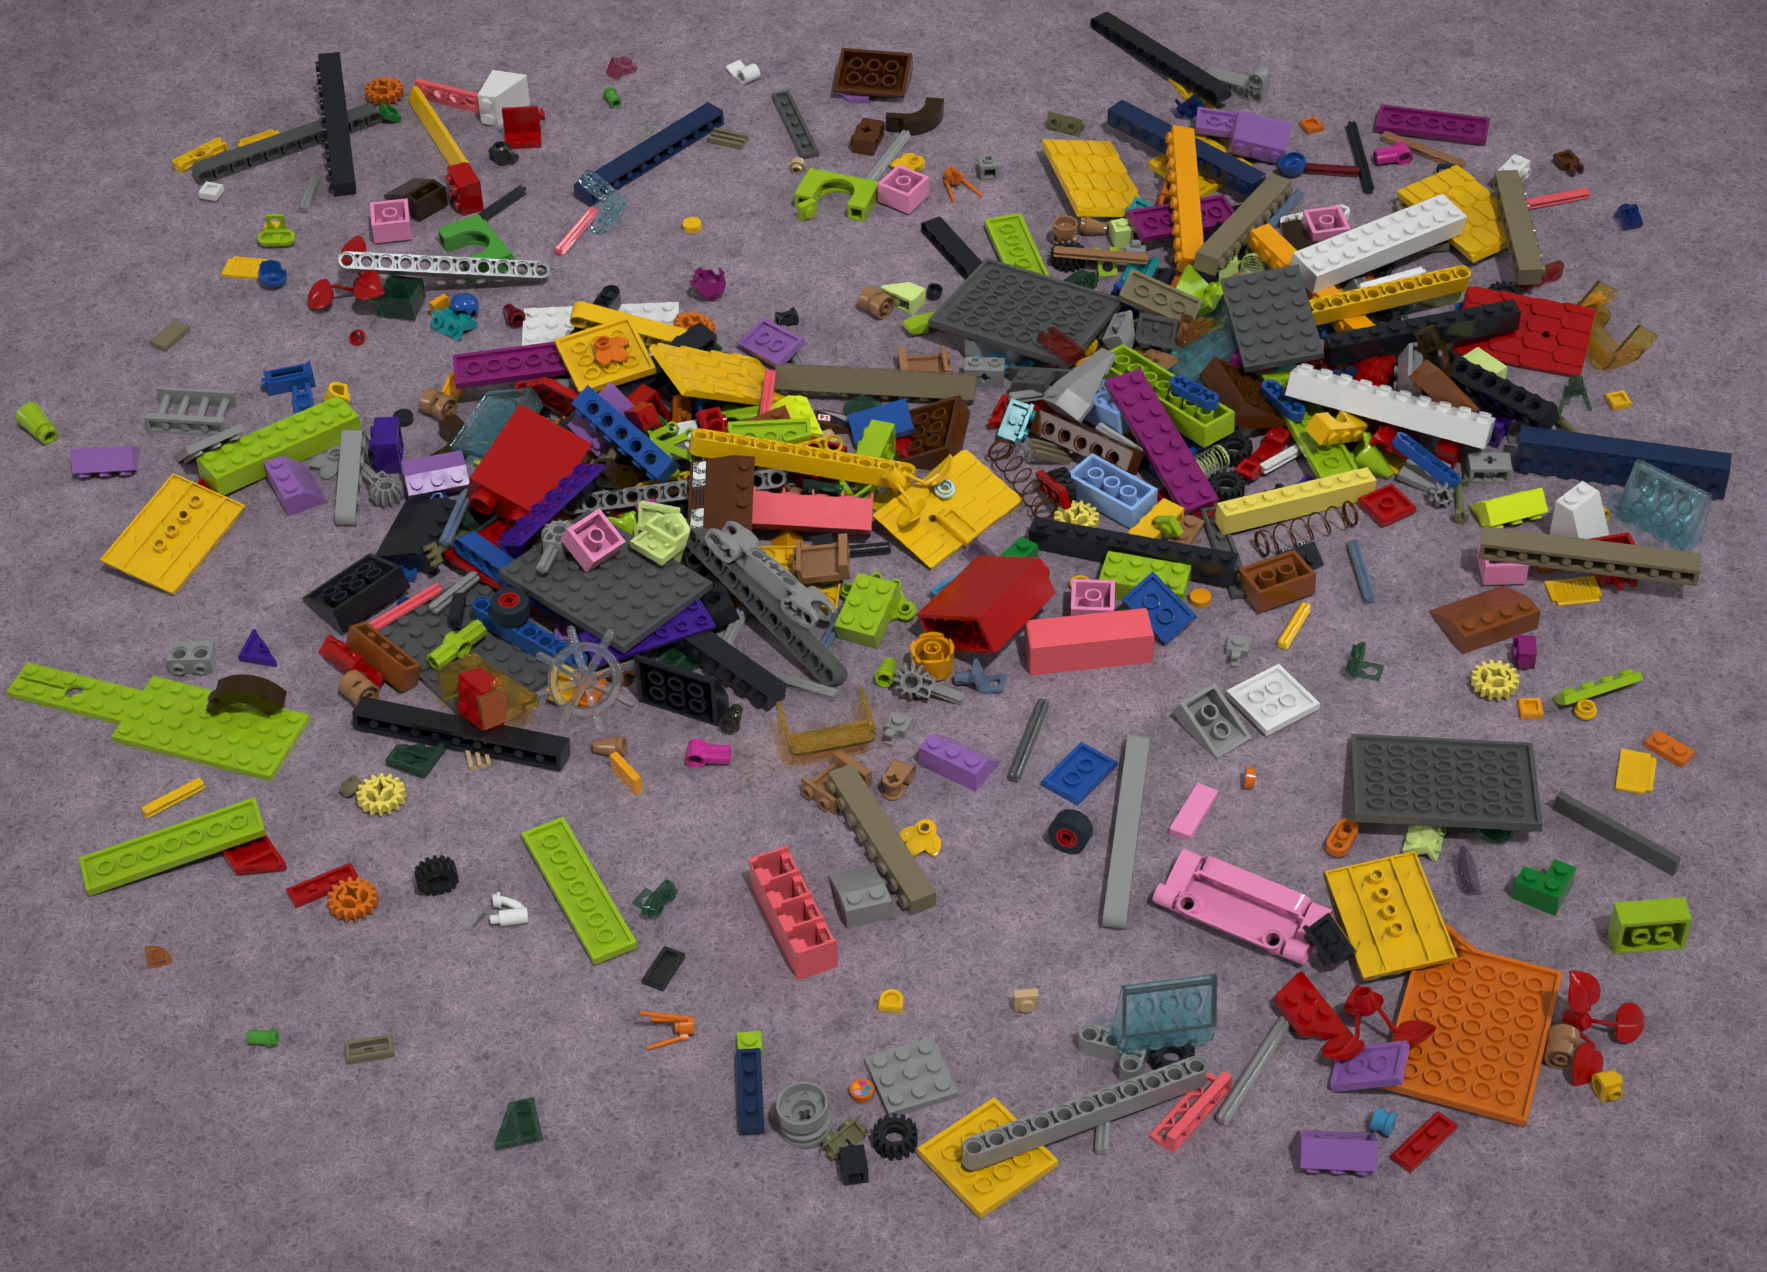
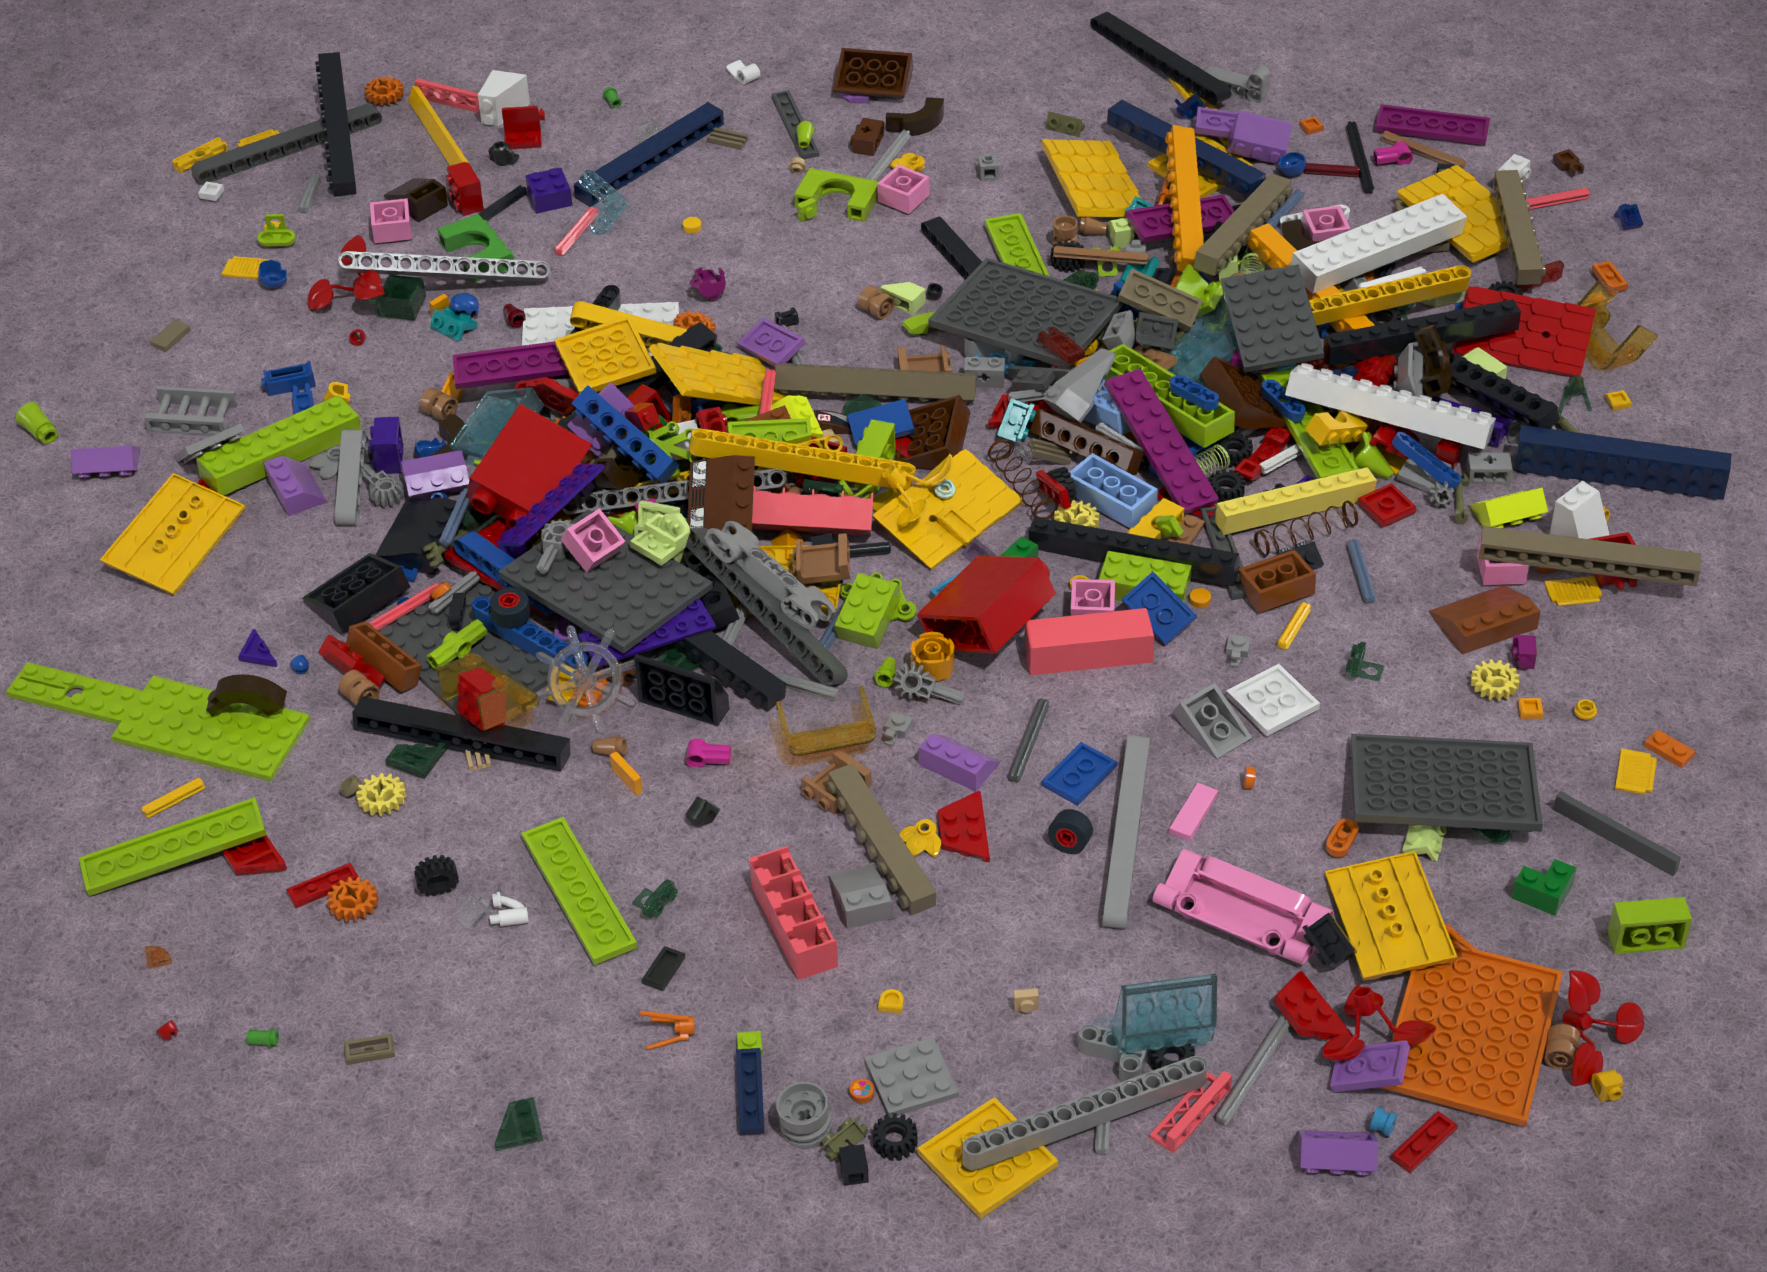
light grey brick [166,641,217,675] -> none
green tile [378,104,402,123] -> none
black tile [393,409,414,427] -> none
orange plate [593,336,629,366] -> none
clear pink bracket [606,56,638,80] -> none
clear smoke cone [719,704,743,735] -> none
medium nougat piece [882,759,916,801] -> none
orange plant [943,166,983,203] -> none
sand blue bracket [954,658,1007,693] -> none
clear orange slope [1175,314,1217,346] -> none
dark orange slope [1409,359,1479,412] -> none
clear purple slope [1457,846,1482,896] -> none
lime plate [1554,668,1643,705] -> none
clear light blue slope [1616,459,1712,552] -> none
none -> red hinge [156,1020,178,1041]
none -> blue hinge [290,655,309,674]
none -> blue hair [414,438,446,458]
none -> orange tile [430,581,452,600]
none -> dark purple brick [525,167,573,214]
none -> pearl dark grey piece [685,796,720,826]
none -> lime cone [796,121,815,149]
none -> red wing [938,791,990,862]
none -> orange plate [1592,261,1628,294]

